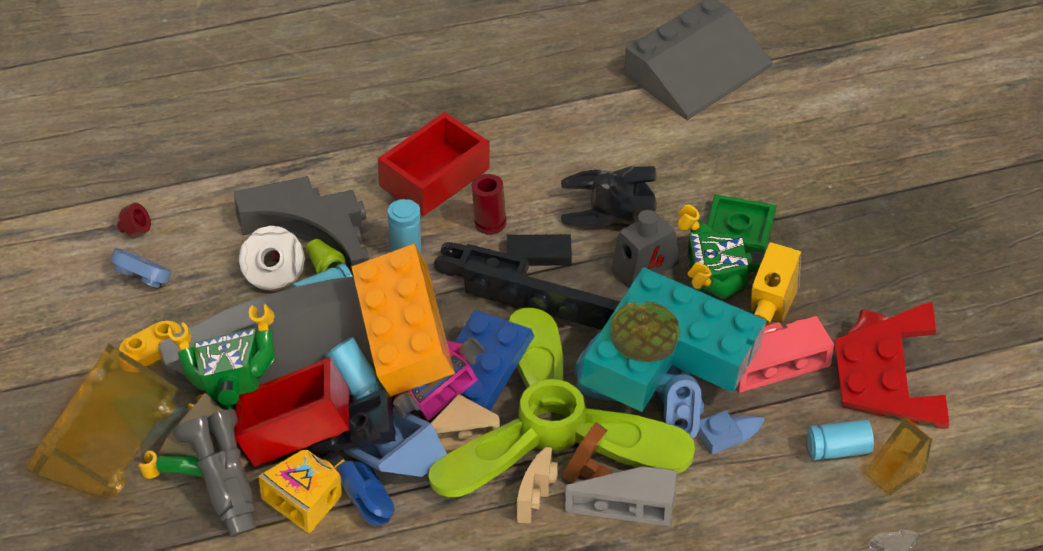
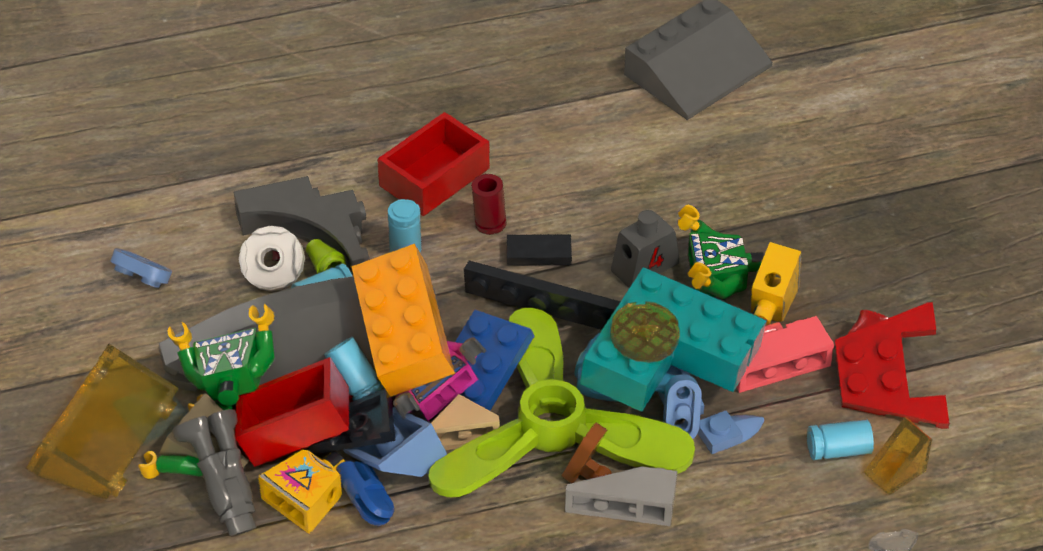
dark red tile [117,203,151,237] -> none
yellow plate [119,321,182,369] -> none
black hinge [433,242,529,277] -> none
tan slope [517,447,558,524] -> none
black piece [561,166,657,229] -> none
green tile [706,194,777,255] -> none

